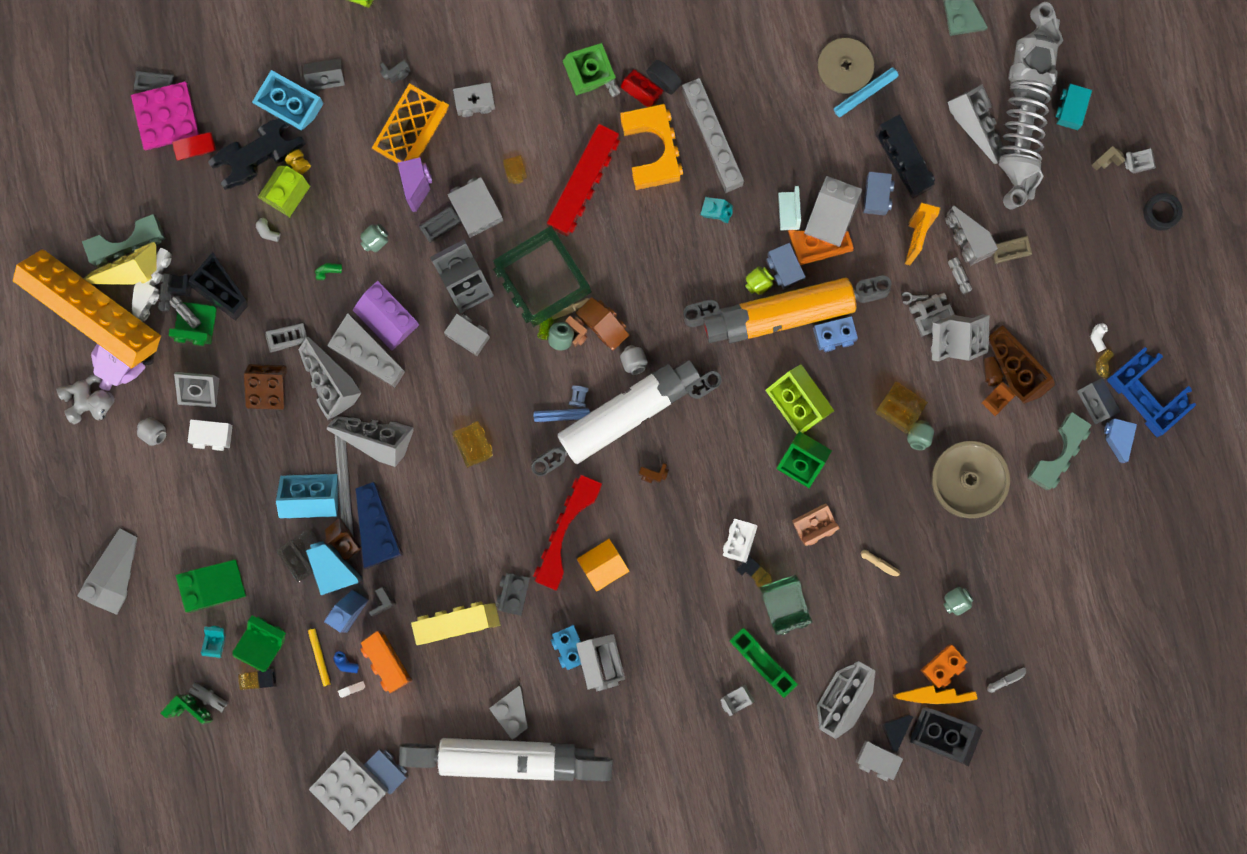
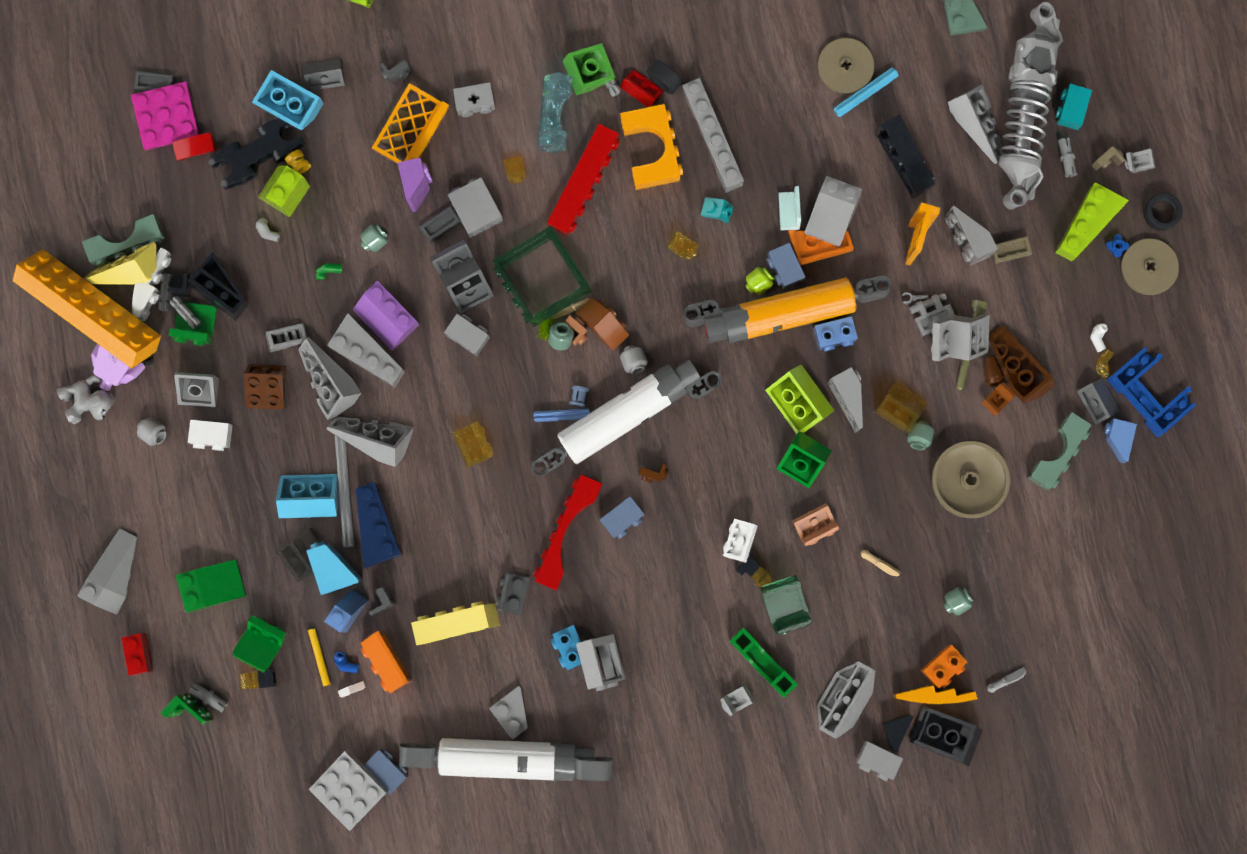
teal bracket [201,626,226,658] -> none
reddish brown slope [325,518,362,560] -> none
light orange slope [577,539,629,592] -> none
sand blue brick [863,172,894,216] -> none
light grey axle [948,257,972,294] -> none
none -> red brick [121,633,153,676]
none -> clear light blue arch [537,72,573,153]
none -> sand blue brick [600,496,644,539]
none -> clear yellow bracket [666,231,699,261]
none -> light grey slope [828,367,863,433]
none -> olive piece [956,300,987,390]
none -> lime wedge [1055,182,1129,261]
none -> light grey pin [1058,138,1077,178]
none -> blue plate [1106,235,1129,257]
none -> dark tan piece [1121,239,1179,295]

